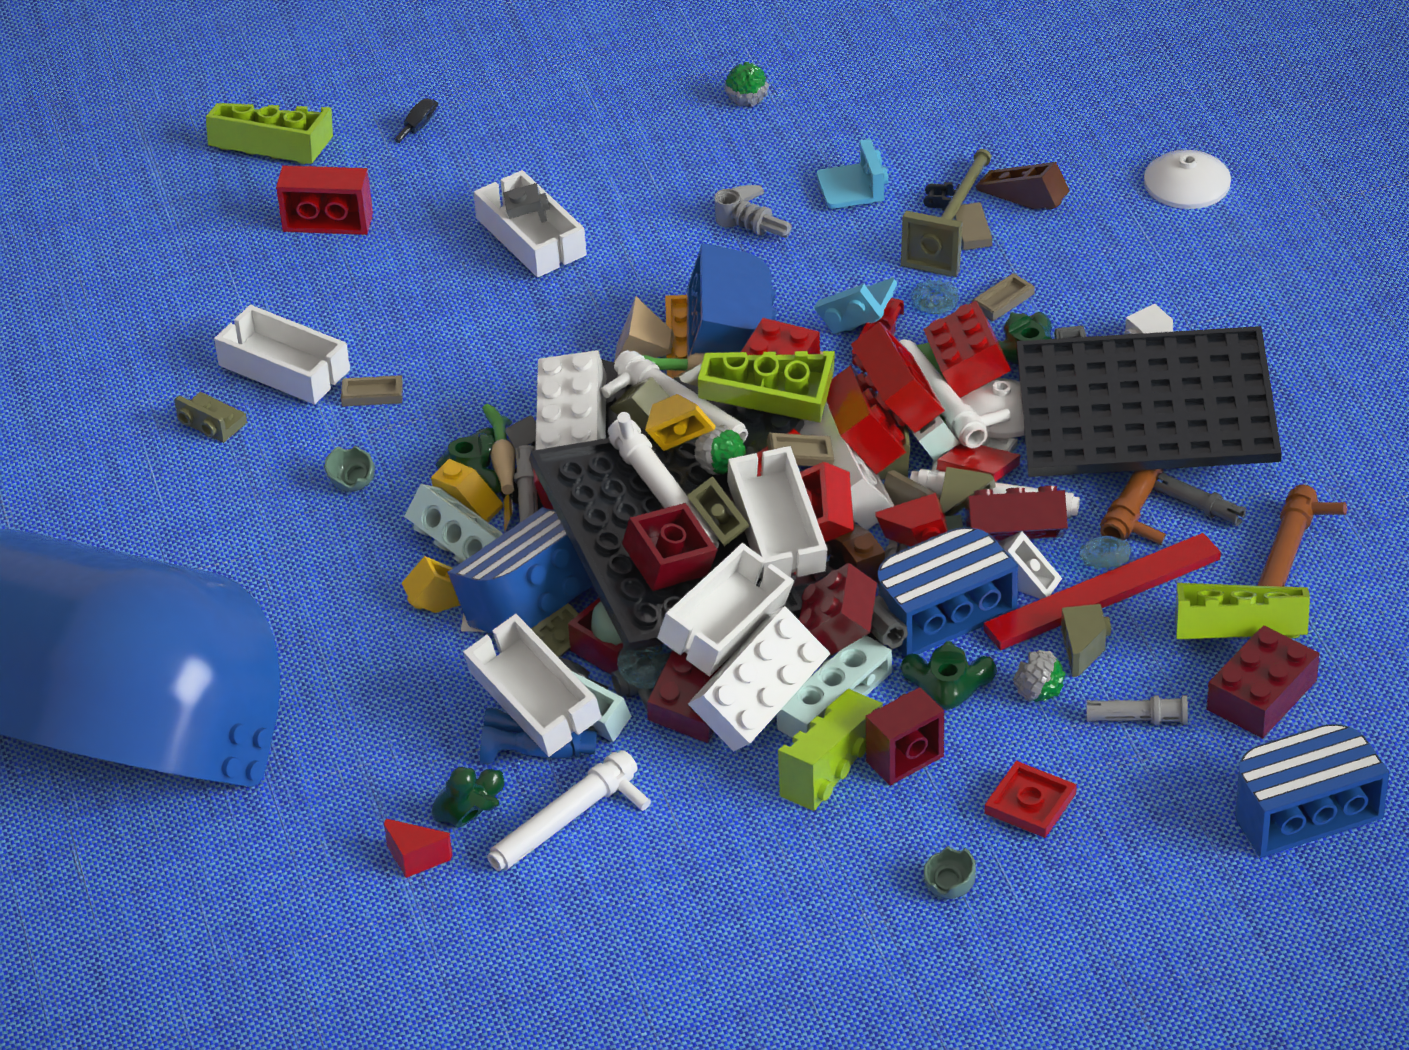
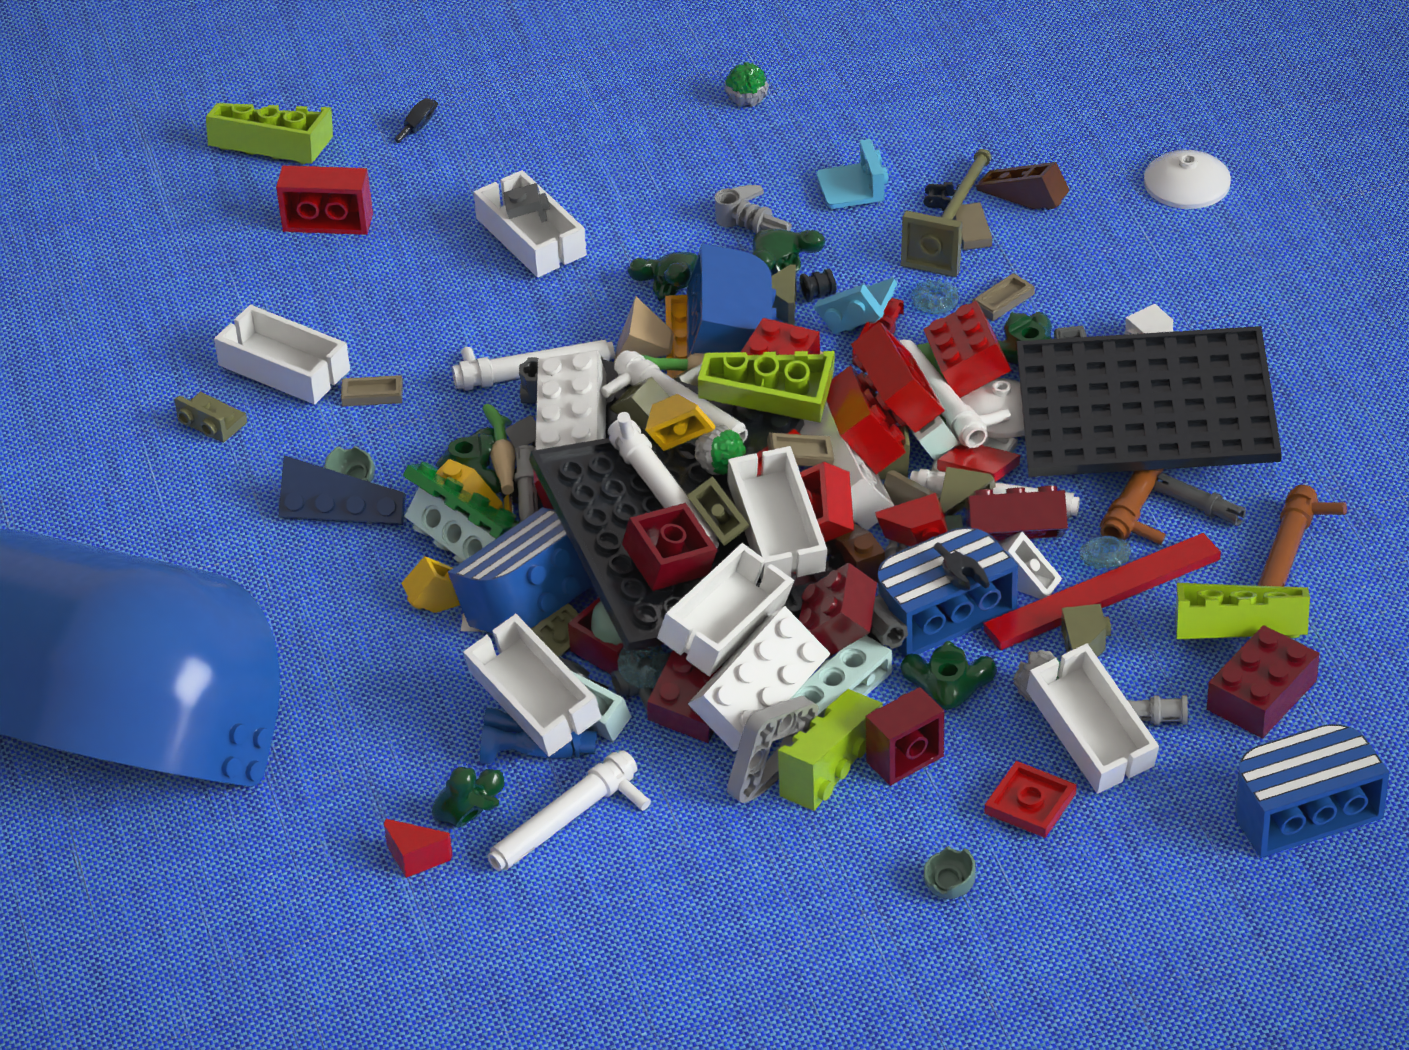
none -> dark blue wing [278,455,406,525]
none -> green wing [403,462,520,539]
none -> white cylinder [452,340,615,391]
none -> dark grey piece [519,357,539,404]
none -> dark green head [627,252,698,301]
none -> light grey beam [727,696,819,803]
none -> dark green head [752,229,826,274]
none -> olive slope [771,265,796,325]
none -> black bush [800,268,837,302]
none -> black hand [933,542,990,591]
none -> white piece [1026,643,1159,794]

